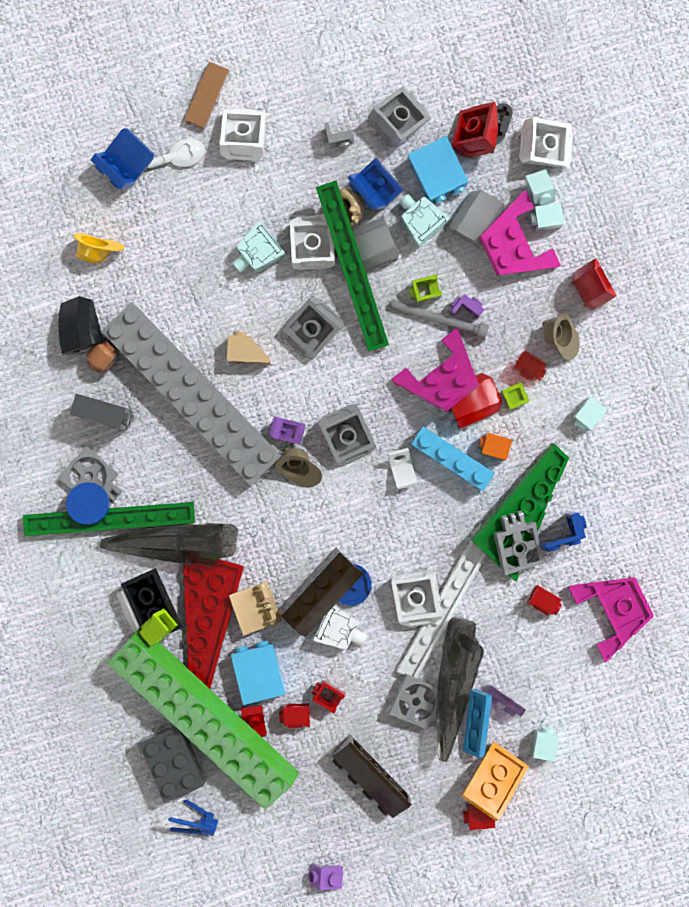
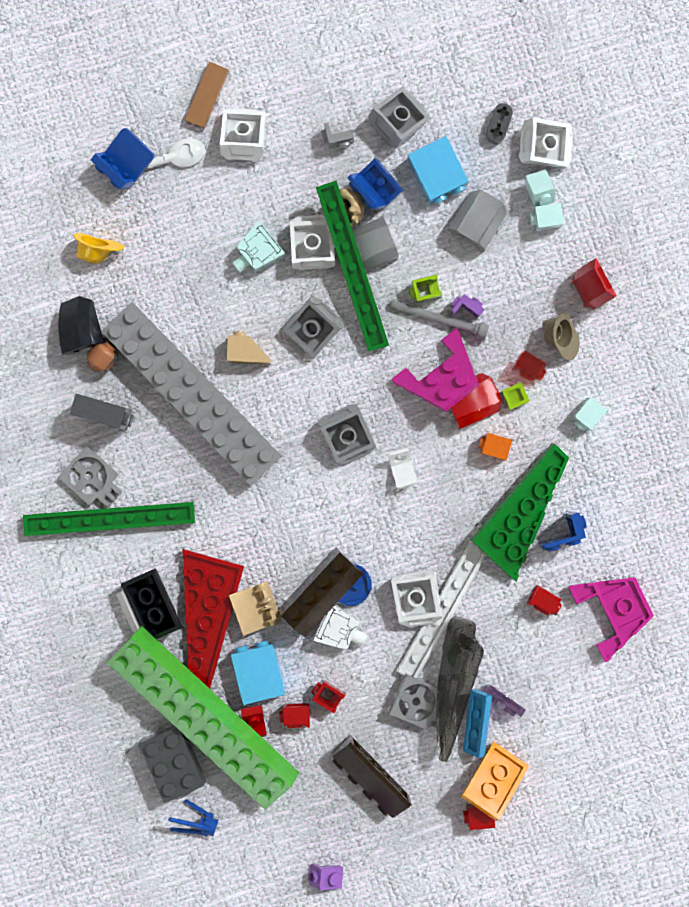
blue tile [66,482,110,526] -> none
clear smoke piece [100,523,238,566] -> none
lime window [139,609,177,646] -> none
medium lavender bracket [269,416,306,445] -> none
dark tan piece [275,447,322,487] -> none
light aqua torso [399,194,450,248] -> none
medium azure brick [410,426,495,491] -> none
red slope [451,101,498,159] -> none
dark pink wing [479,190,561,276] -> none
light grey piece [493,510,544,575] -> none
light aqua brick [531,727,559,762] -> none

